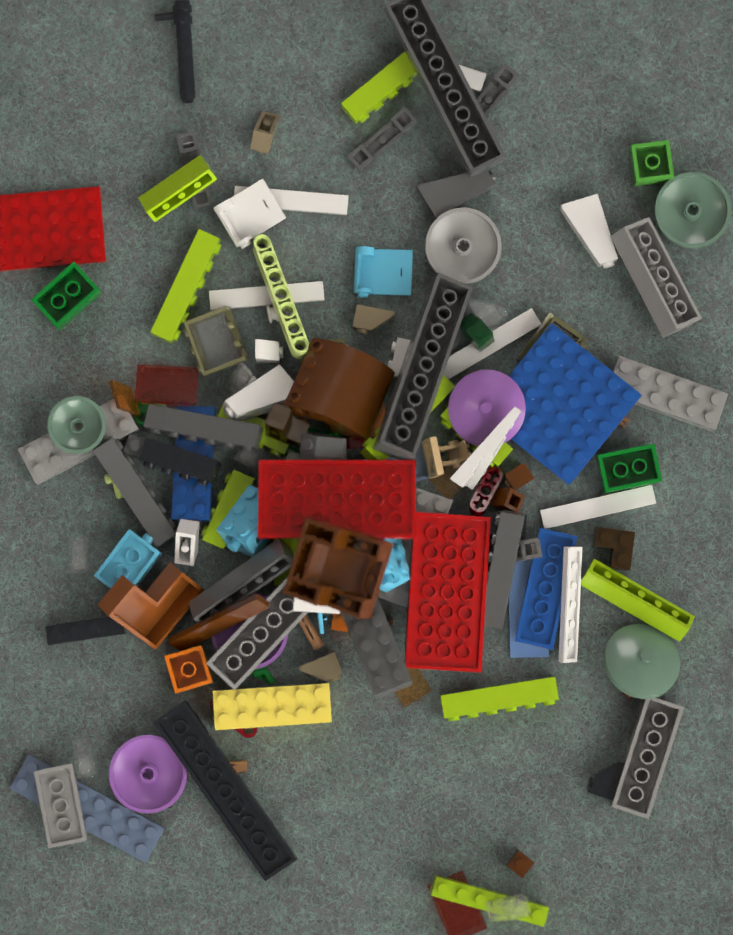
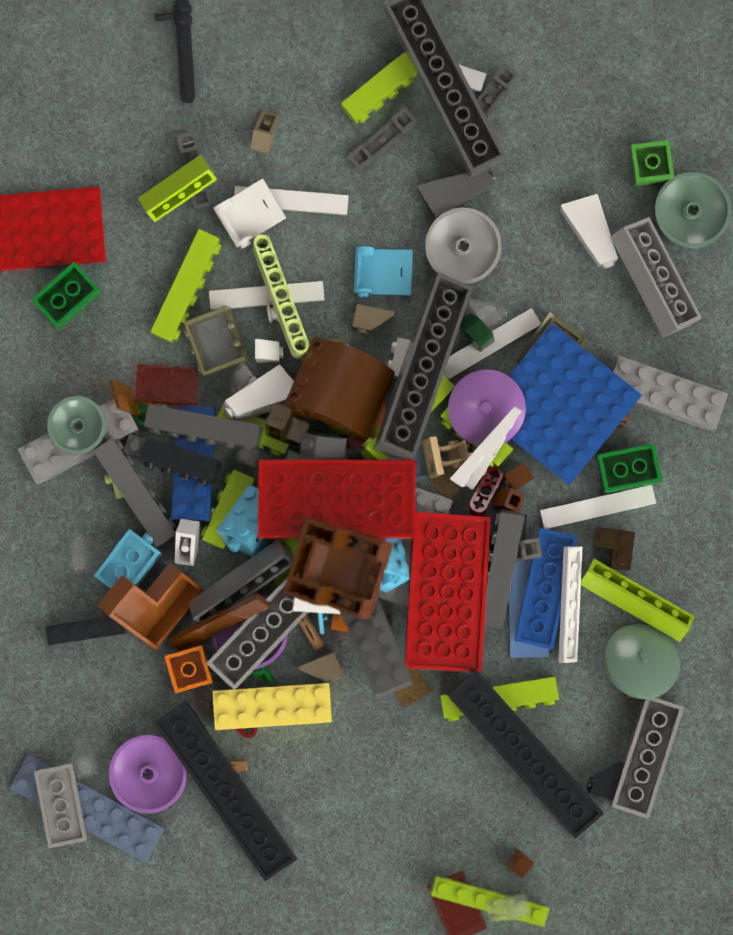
none -> black plate [447,669,604,839]

